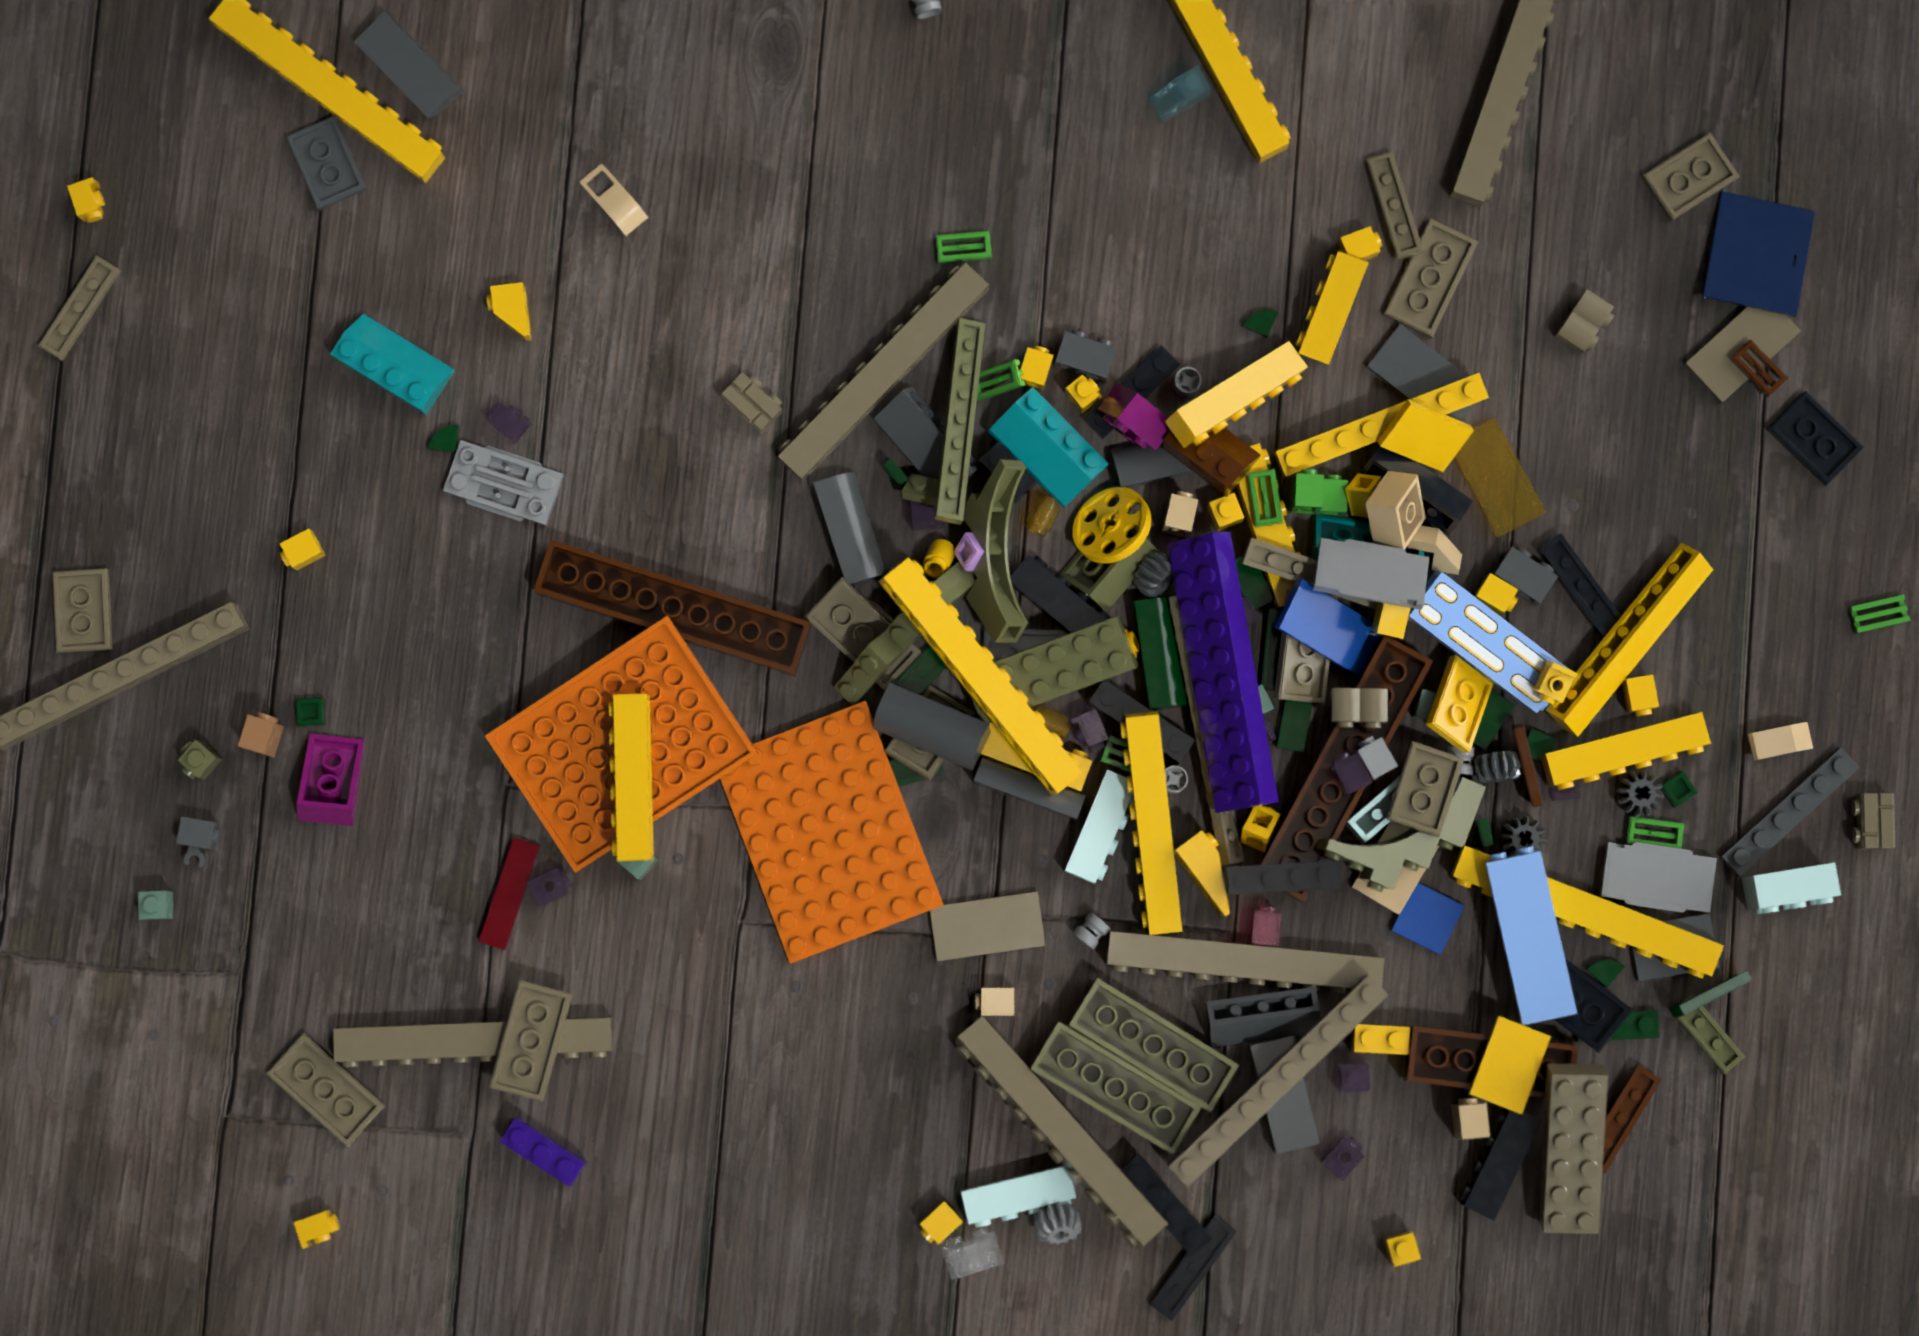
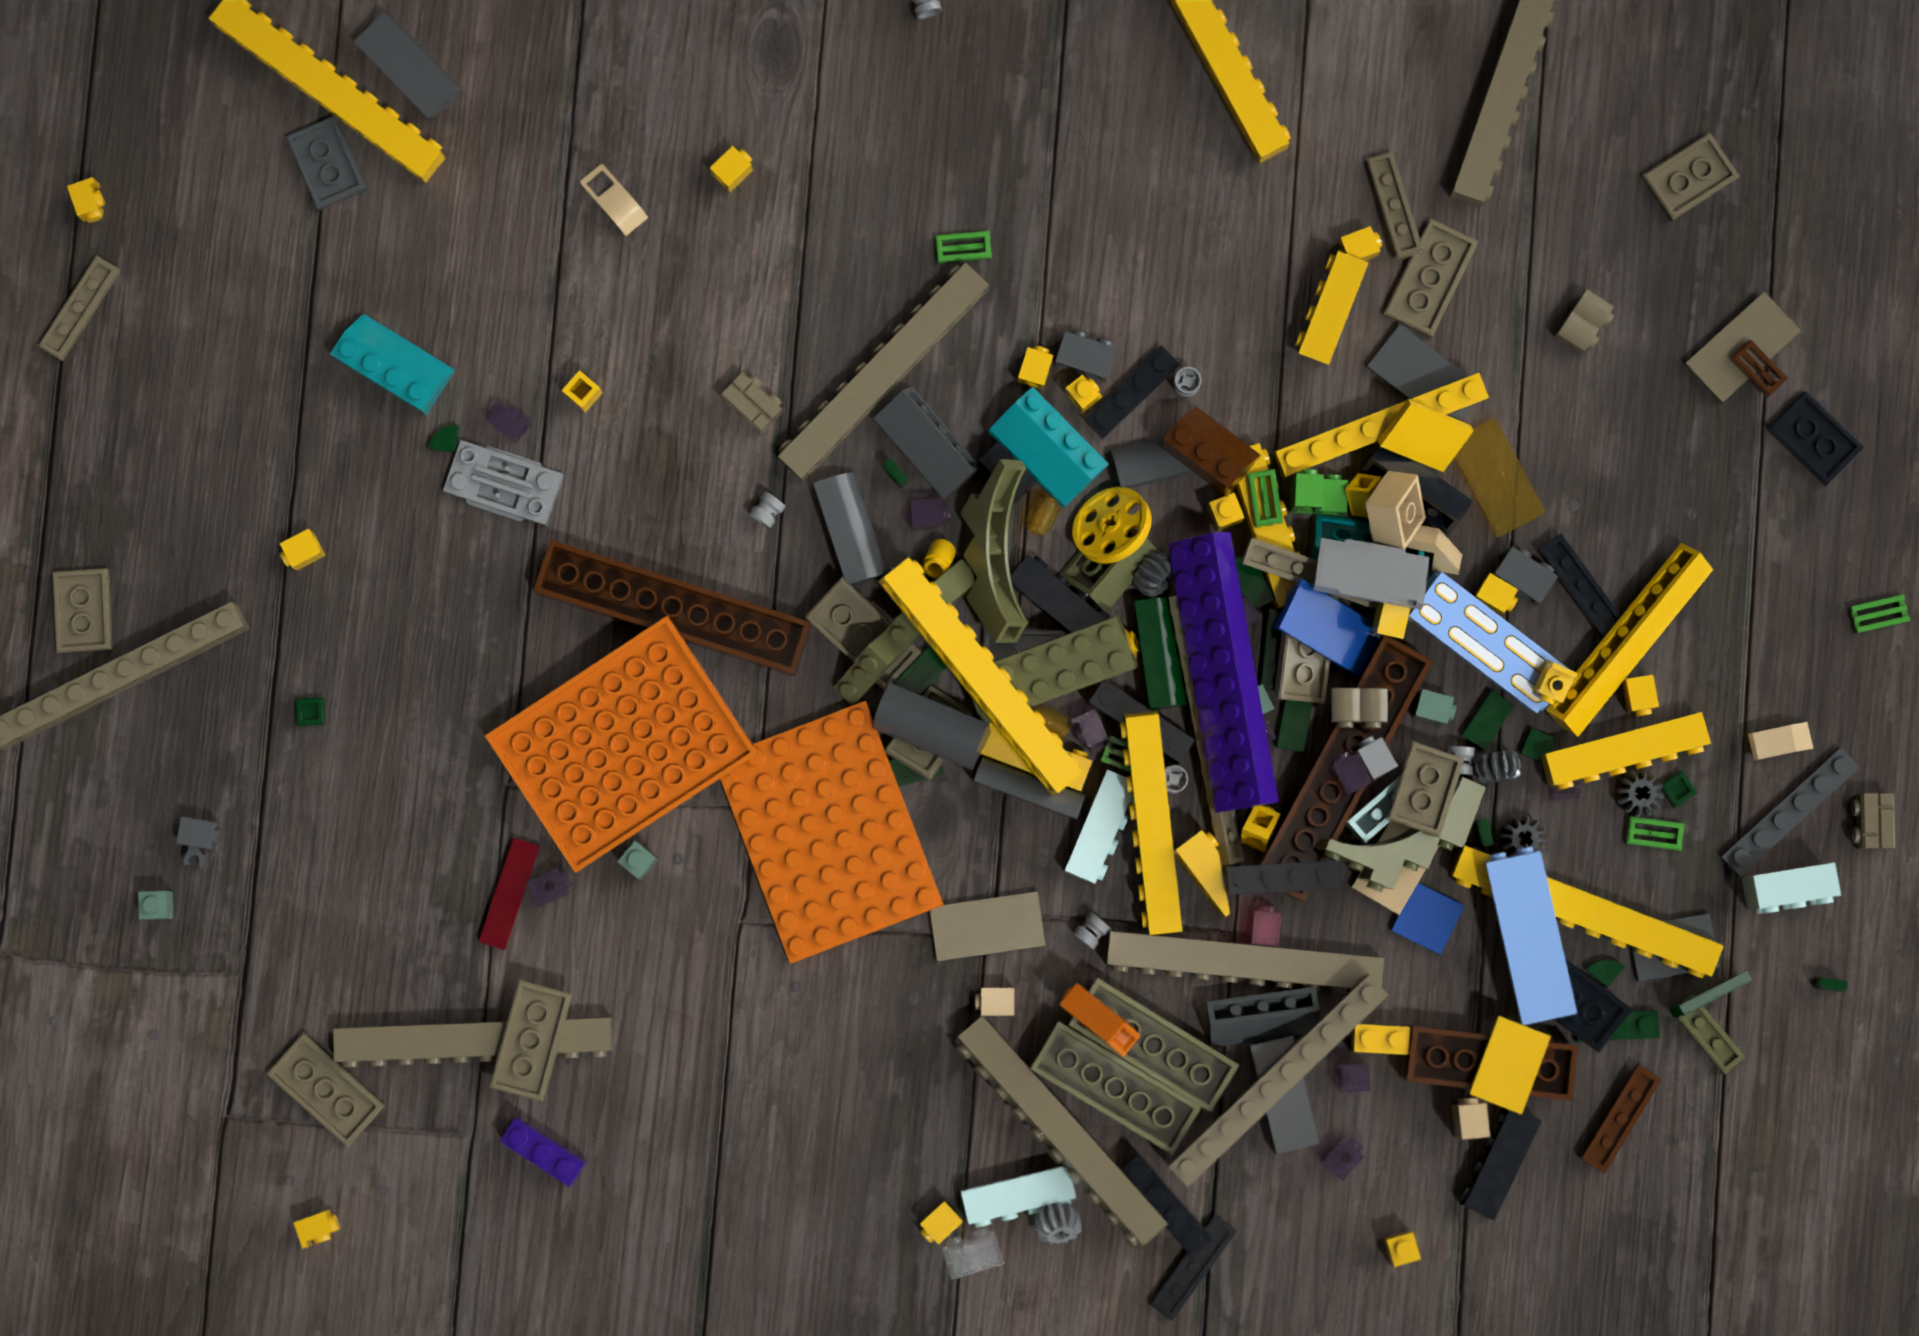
olive brick [178,740,223,780] -> none
medium nougat brick [238,712,284,758] -> none
magenta slope [296,734,365,826] -> none
yellow slope [487,282,532,341] -> none
yellow brick [609,694,654,861] -> none
olive plate [902,474,938,506] -> none
olive plate [934,318,985,525] -> none
lavender tile [954,533,984,571] -> none
bright green tile [977,359,1025,401] -> none
magenta brick [1098,383,1171,451] -> none
clear light blue slope [1149,66,1211,122] -> none
tan brick [1161,491,1198,539] -> none
yellow brick [1165,341,1308,448] -> none
dark green tile [1243,310,1278,338] -> none
yellow tile [1426,655,1493,753] -> none
reddish brown tile [1511,722,1543,807] -> none
dark tan brick [1538,1064,1608,1234] -> none
light grey piece [1599,842,1717,913] -> none
dark blue piece [1702,189,1815,317] -> none
none -> yellow brick [562,370,603,413]
none -> yellow brick [710,146,753,193]
none -> light grey wheel [749,491,786,528]
none -> orange slope [1059,983,1141,1057]
none -> dark green tile [1813,977,1848,992]

